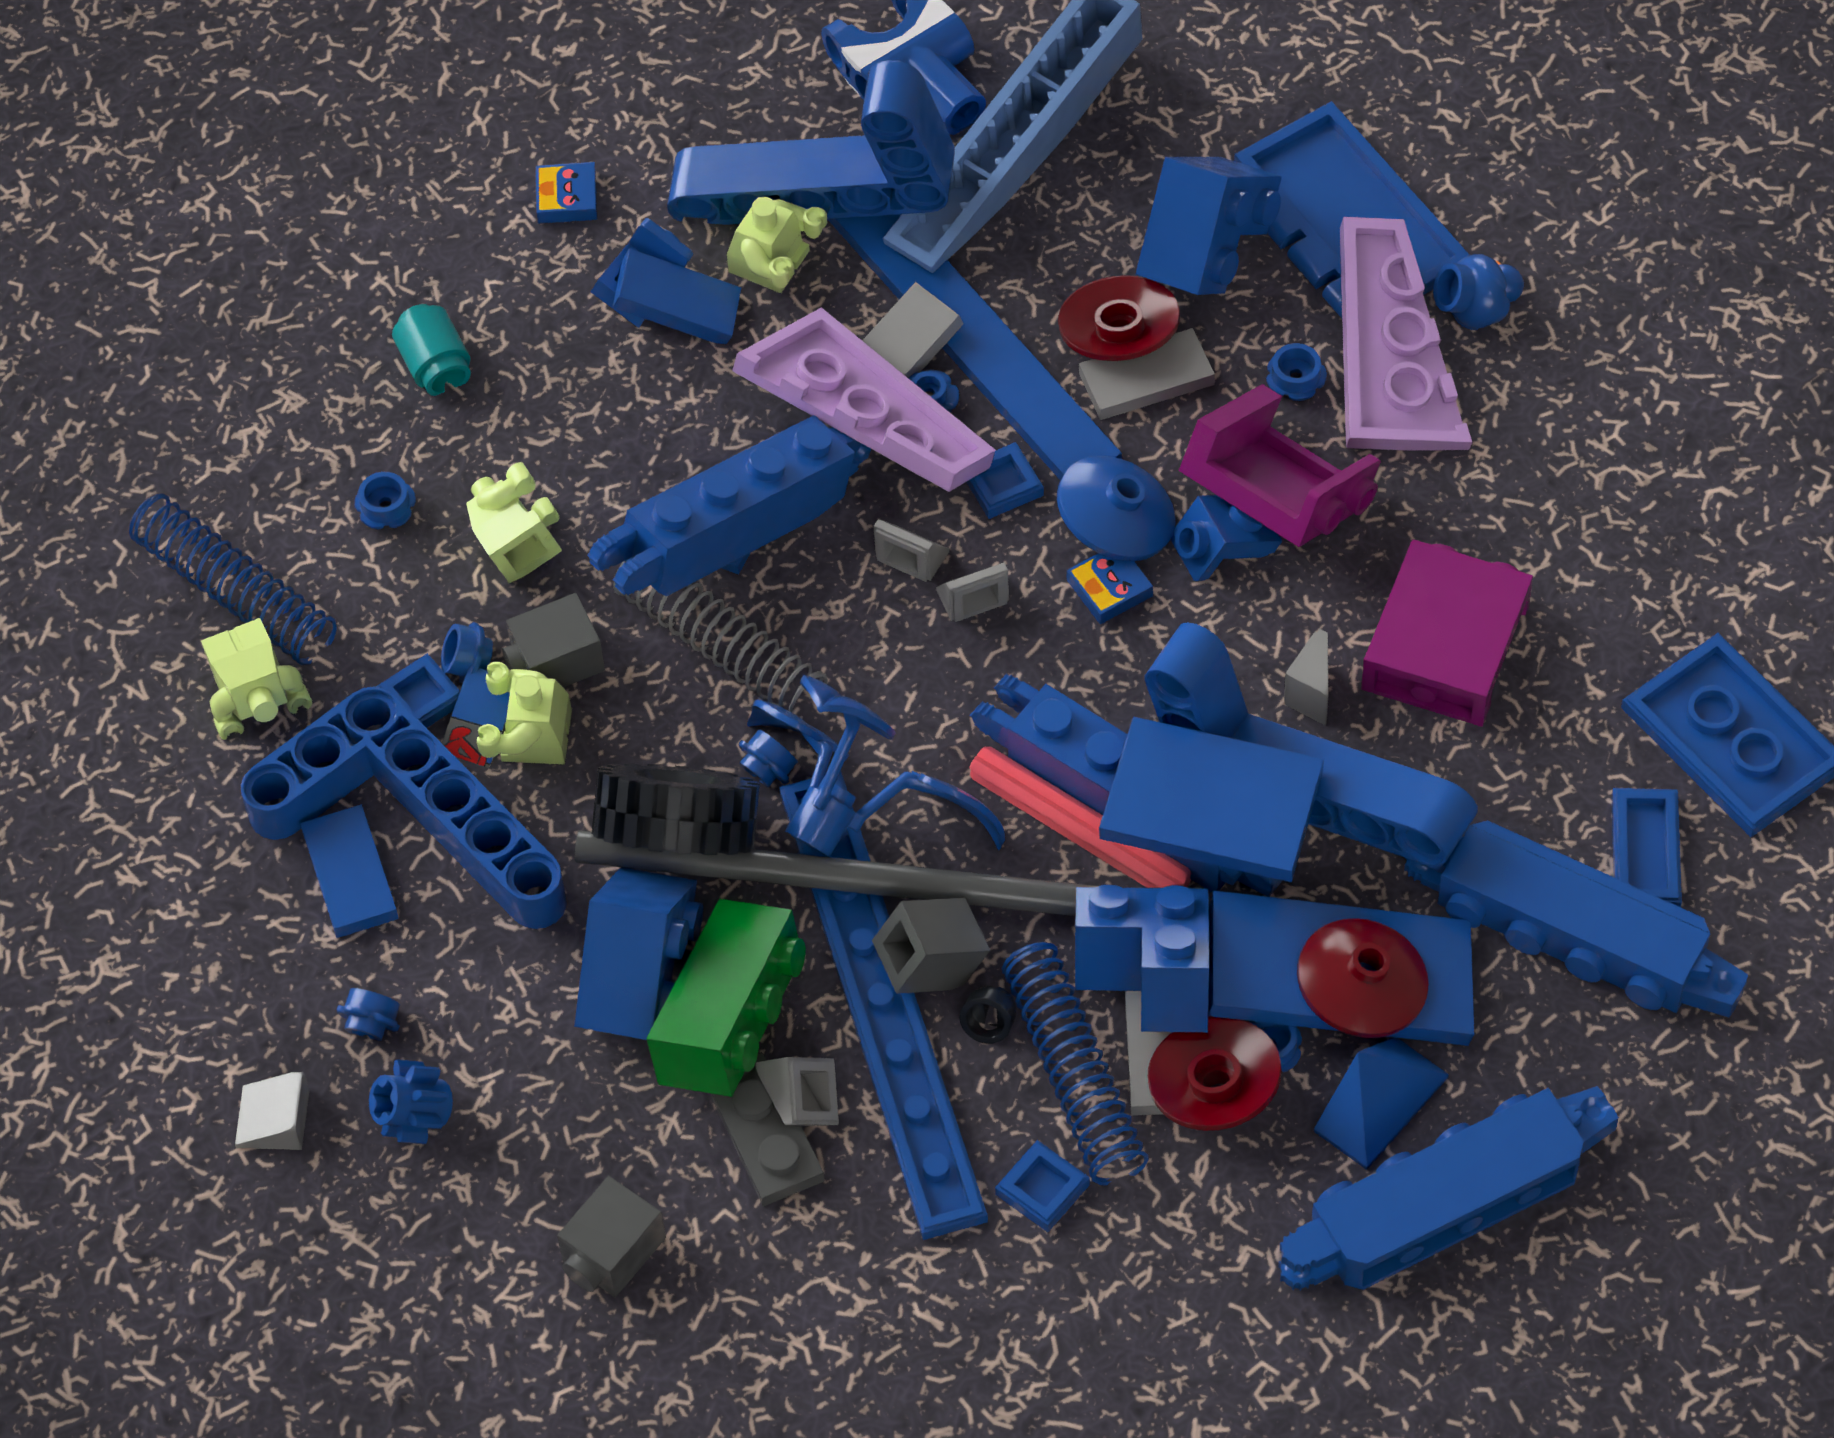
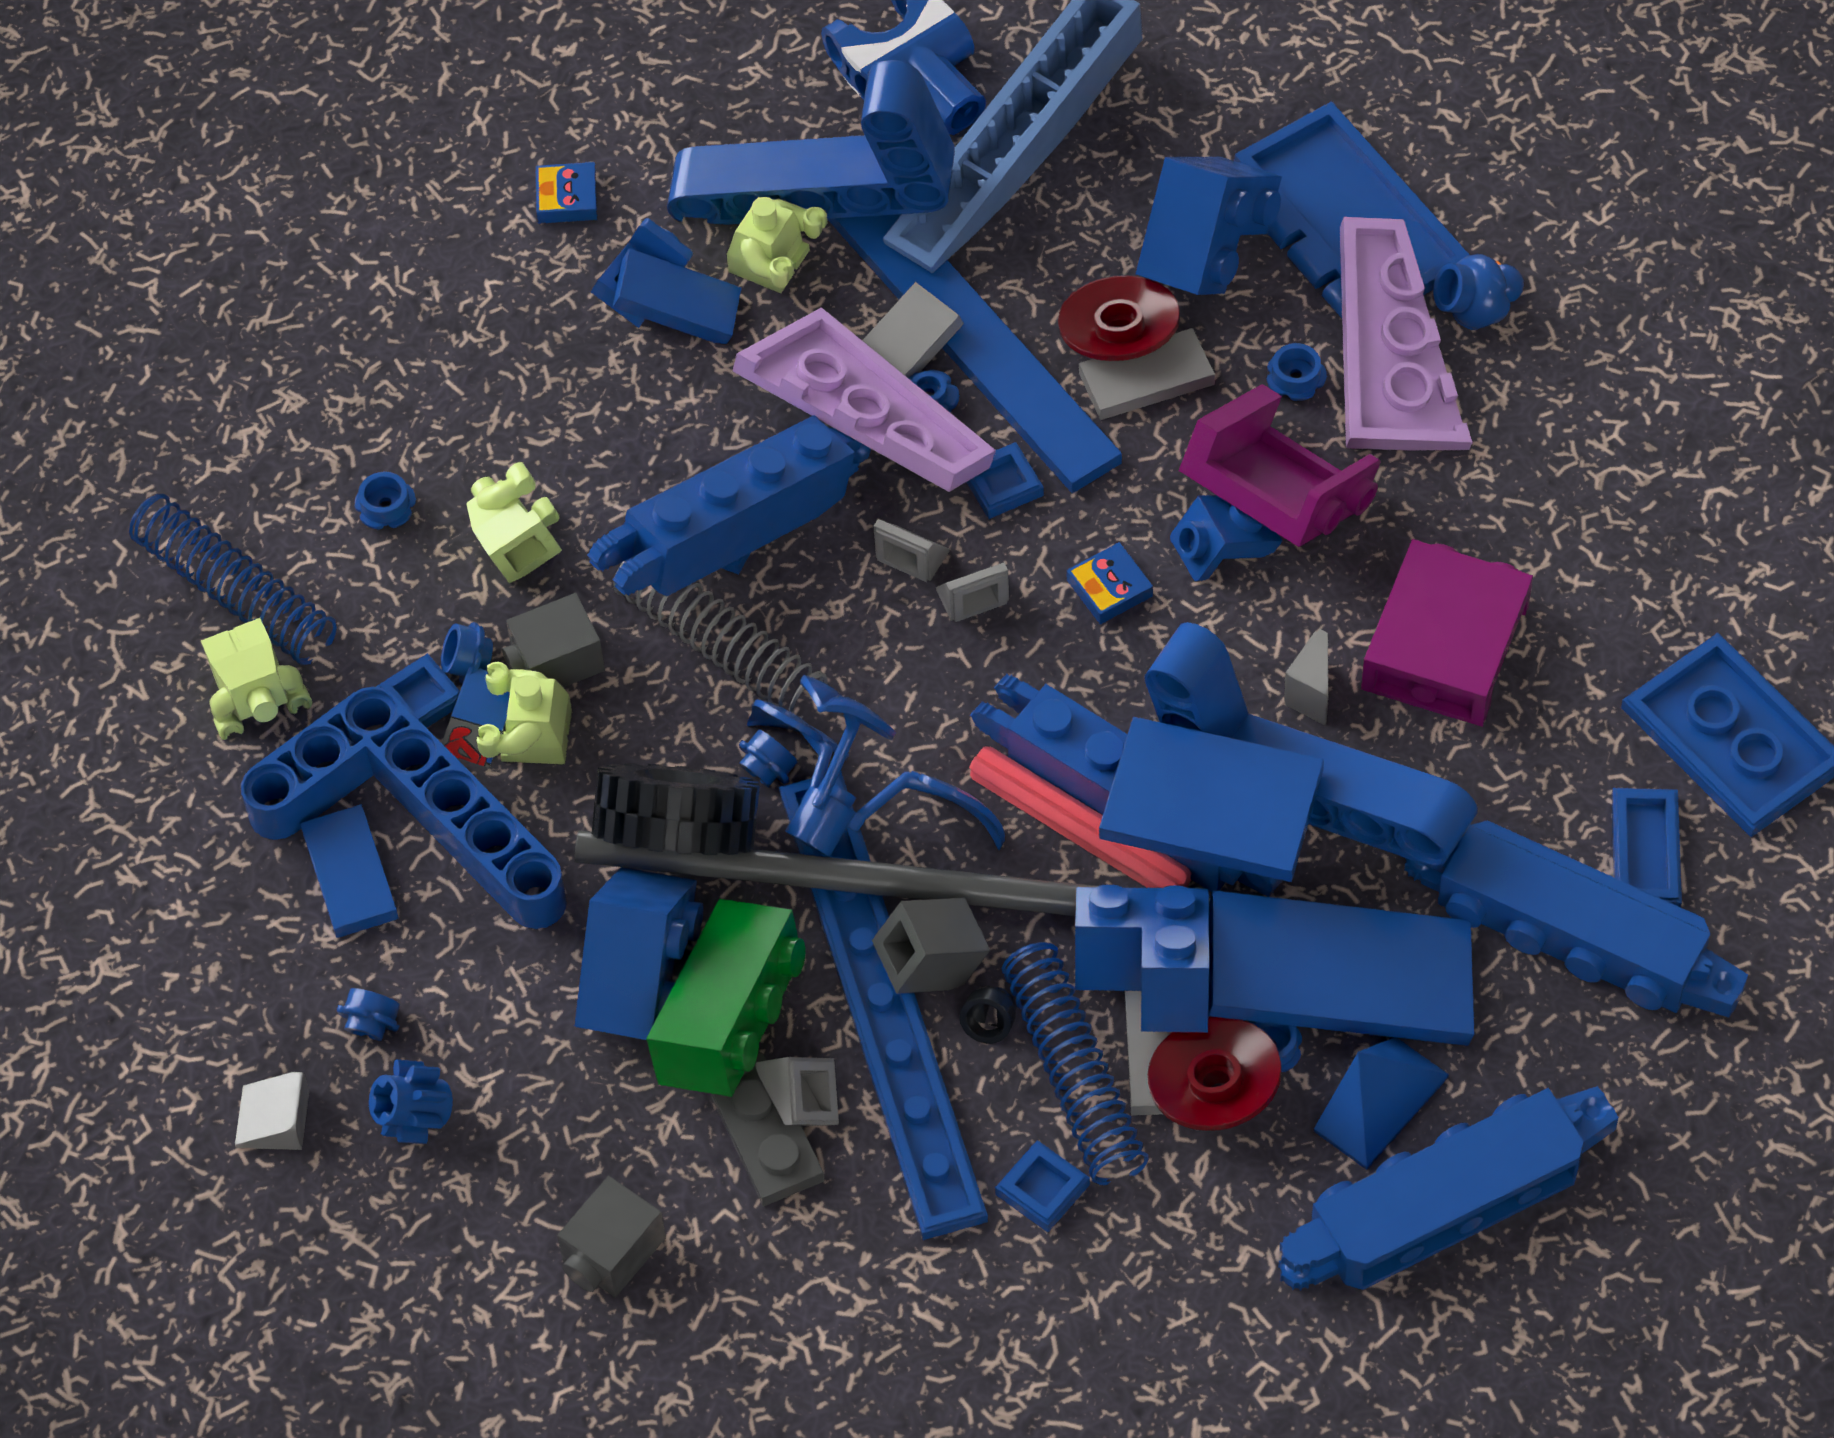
teal brick [392,304,471,396] -> none
blue dish [1057,456,1175,561] -> none
dark red dish [1297,918,1429,1038] -> none

